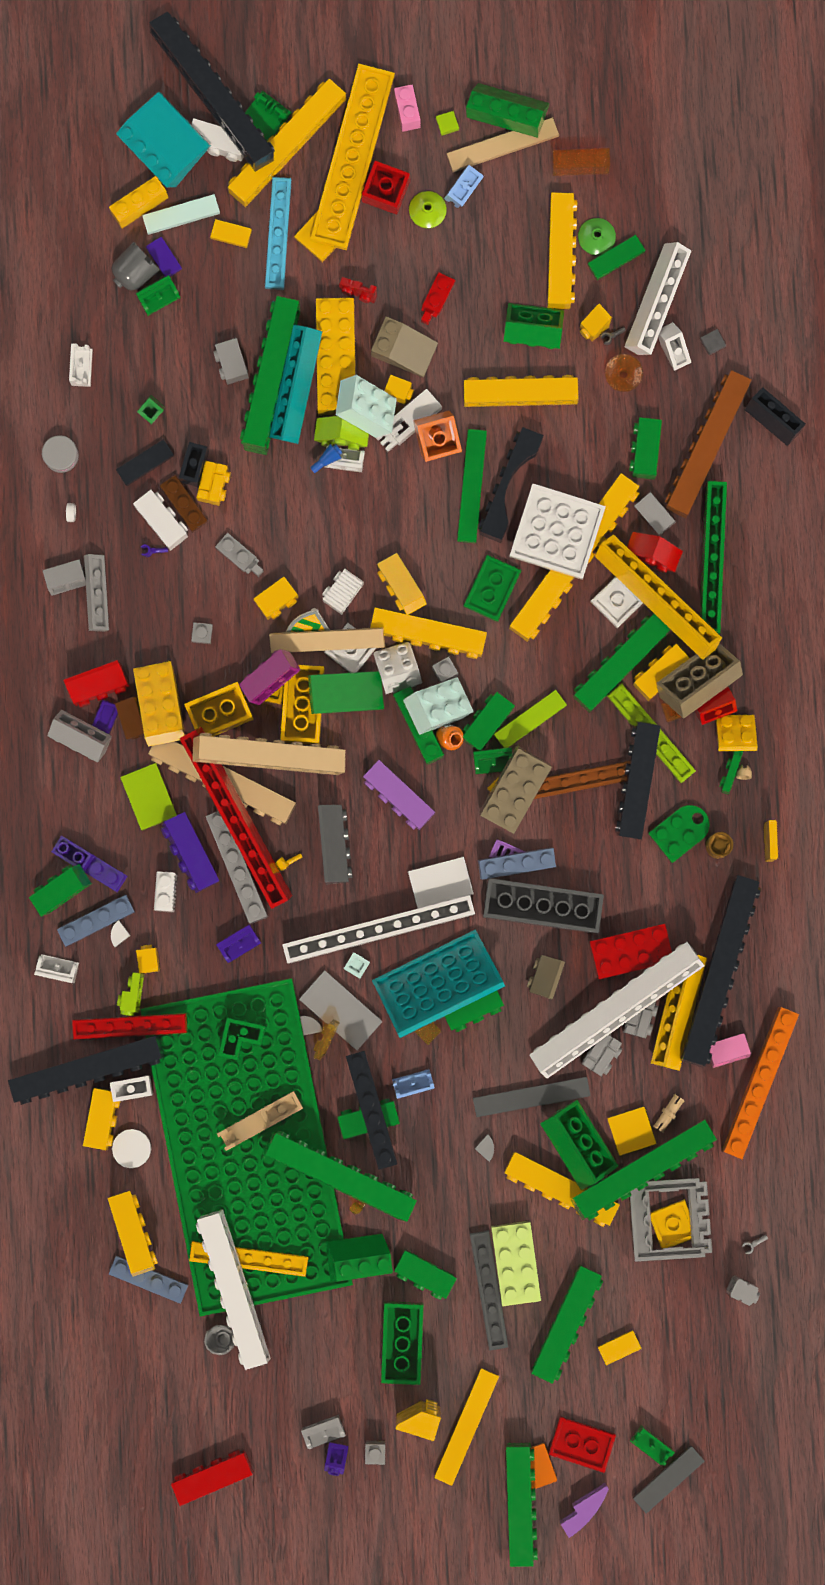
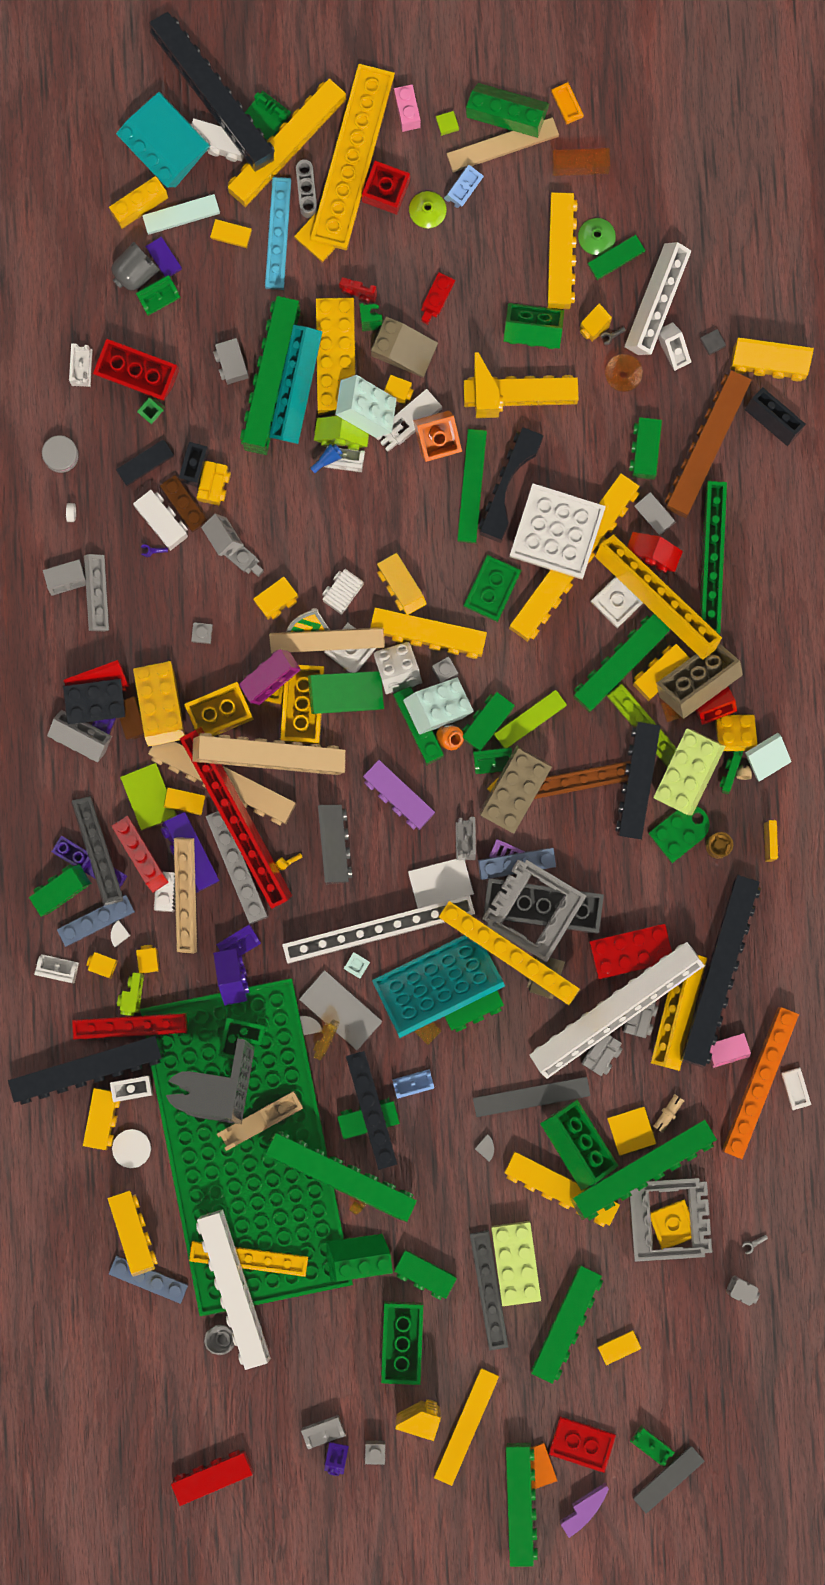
none -> black plate [62,678,125,725]
none -> dark grey tile [71,796,123,906]
none -> yellow brick [86,952,118,979]
none -> red slope [93,338,180,401]
none -> red brick [112,816,169,893]
none -> yellow tile [163,788,205,815]
none -> dark grey piece [166,1038,255,1125]
none -> tan tile [174,837,197,954]
none -> light grey hinge [201,513,243,557]
none -> dark purple brick [213,949,249,1006]
none -> light grey beam [296,160,317,218]
none -> green hinge [360,303,383,331]
none -> yellow brick [439,901,580,1005]
none -> light grey hinge [456,817,476,860]
none -> yellow slope [474,352,503,418]
none -> light grey hinge [482,860,587,963]
none -> light orange tile [551,82,584,125]
none -> yellowish green brick [653,728,726,815]
none -> yellow slope [730,338,814,381]
none -> light aqua tile [745,733,791,781]
none -> white tile [781,1067,811,1110]

